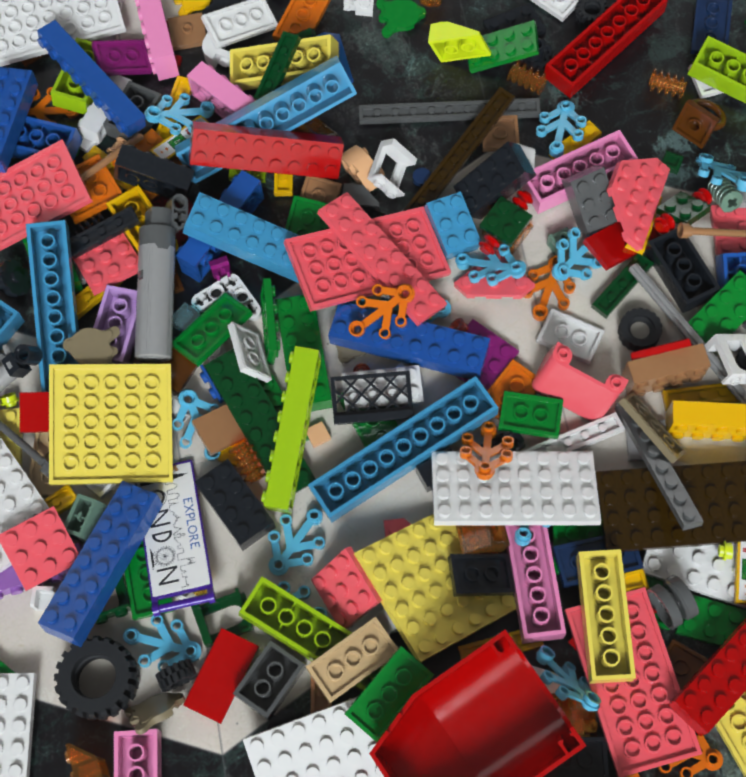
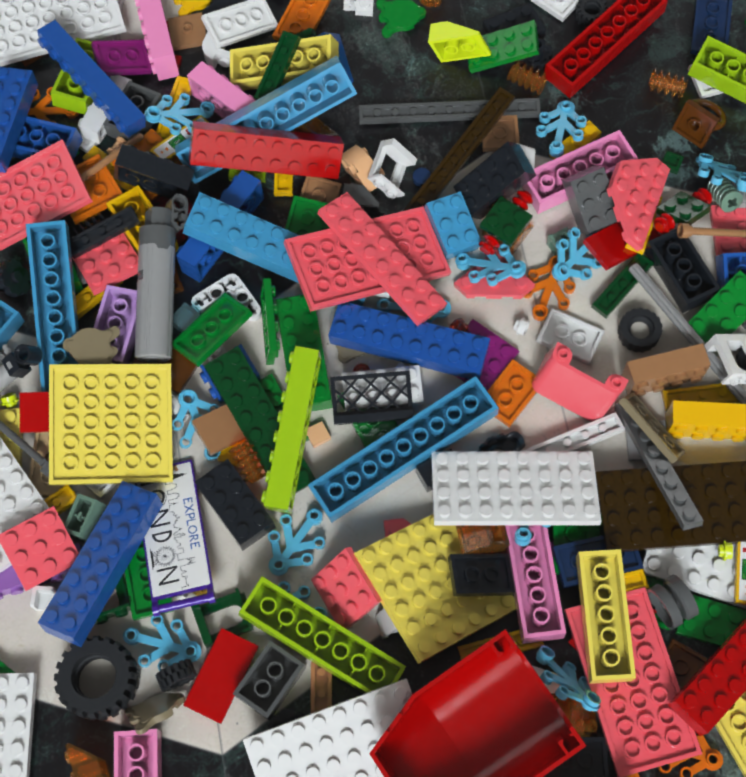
magenta tile [208,256,232,281] -> none
white tile [227,322,272,383] -> none
tan plate [305,617,398,703] -> none
green plate [344,646,434,742] -> none
orange plant [349,284,415,340] -> none
orange plant [460,421,514,480] -> none
green plate [498,391,563,439] -> none
red tile [631,338,691,360] -> none
none -> white plate [514,317,529,336]

